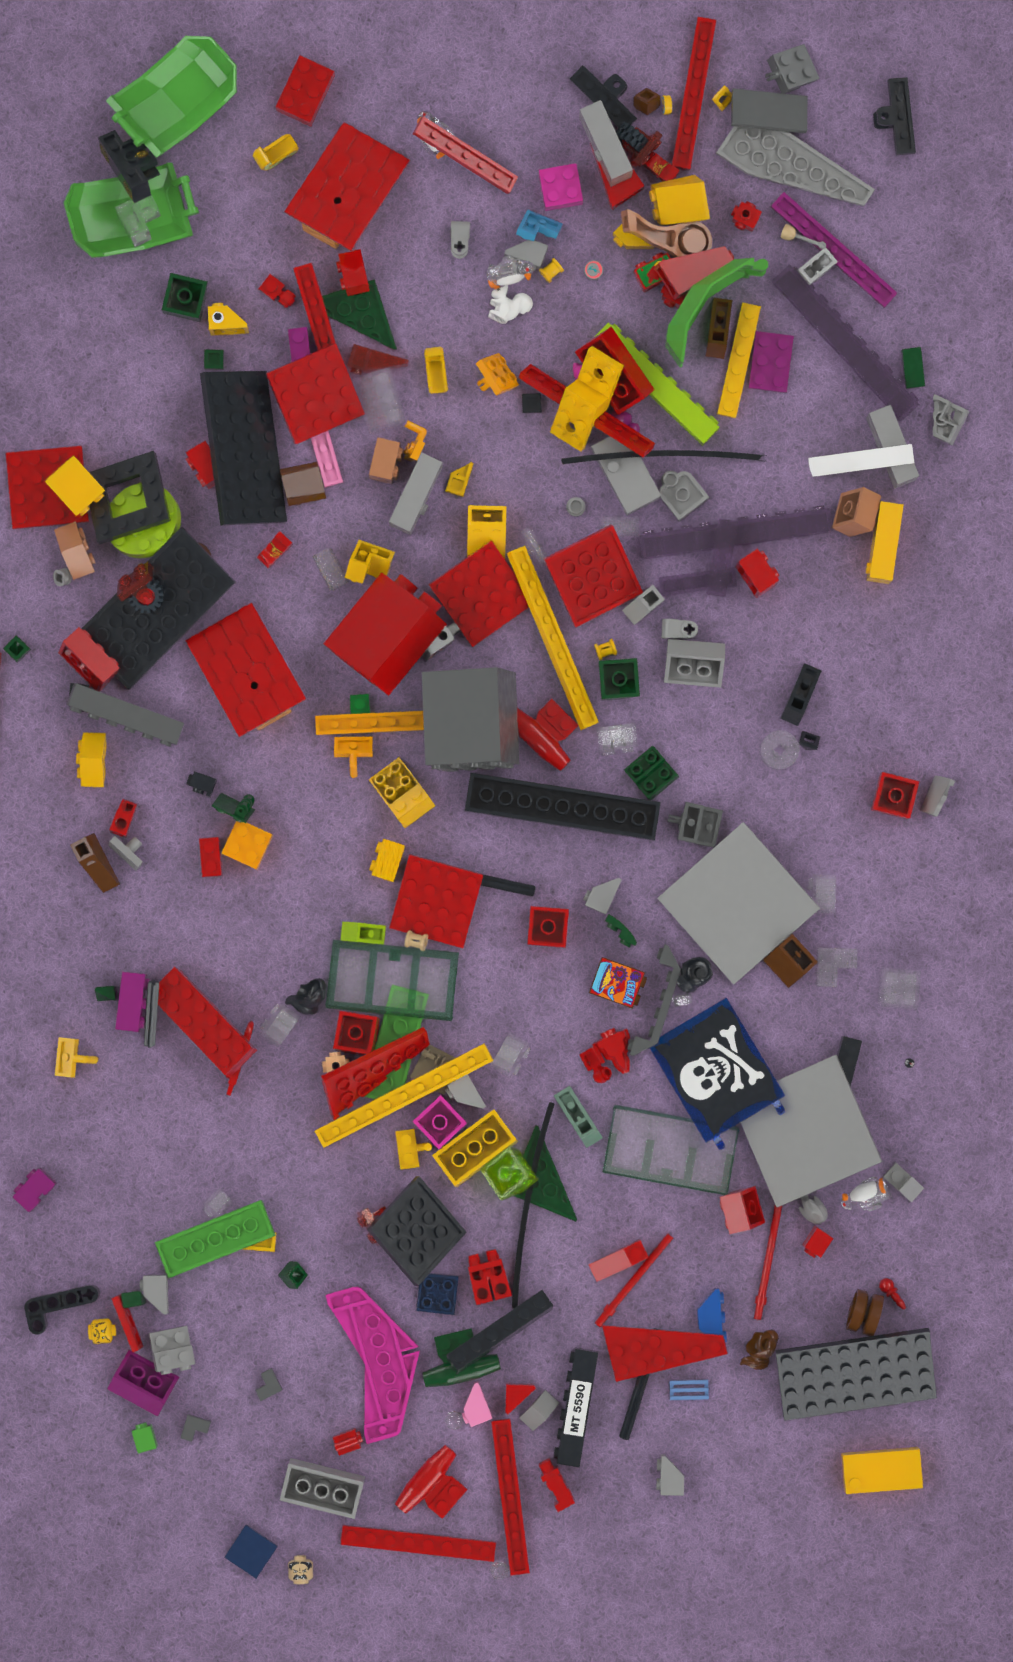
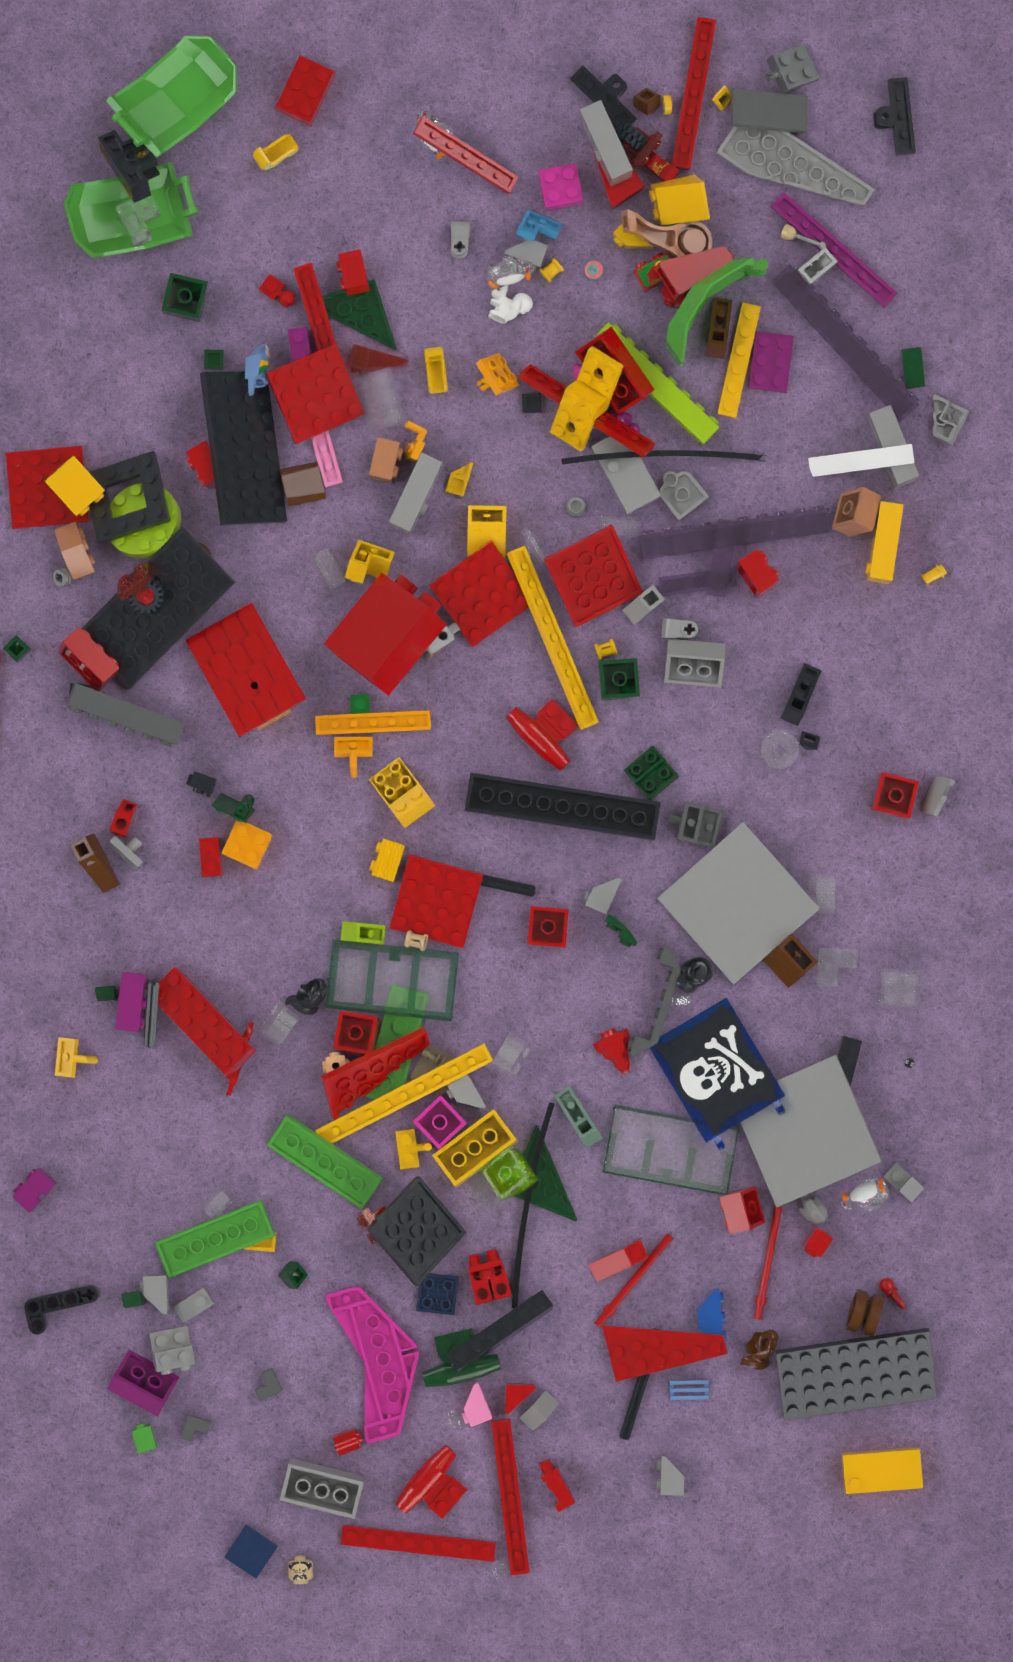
yellow brick [76,732,107,787] -> none
yellow head [88,1318,116,1344] -> none
red tile [111,1294,144,1353] -> none
yellow slope [208,303,249,336] -> none
red leg [257,531,293,568] -> none
red piece [284,122,410,251] -> none
dark grey container [422,667,519,772] -> none
brick [553,1347,598,1468] -> none
red plate [579,1045,612,1083] -> none
brick [589,957,647,1009] -> none
clear slope [596,723,638,756] -> none
red brick [731,201,762,232] -> none
none -> light grey slope [173,1286,215,1323]
none -> medium blue animal [245,343,270,396]
none -> bright green tile [267,1114,383,1209]
none -> yellow pin [921,564,947,585]

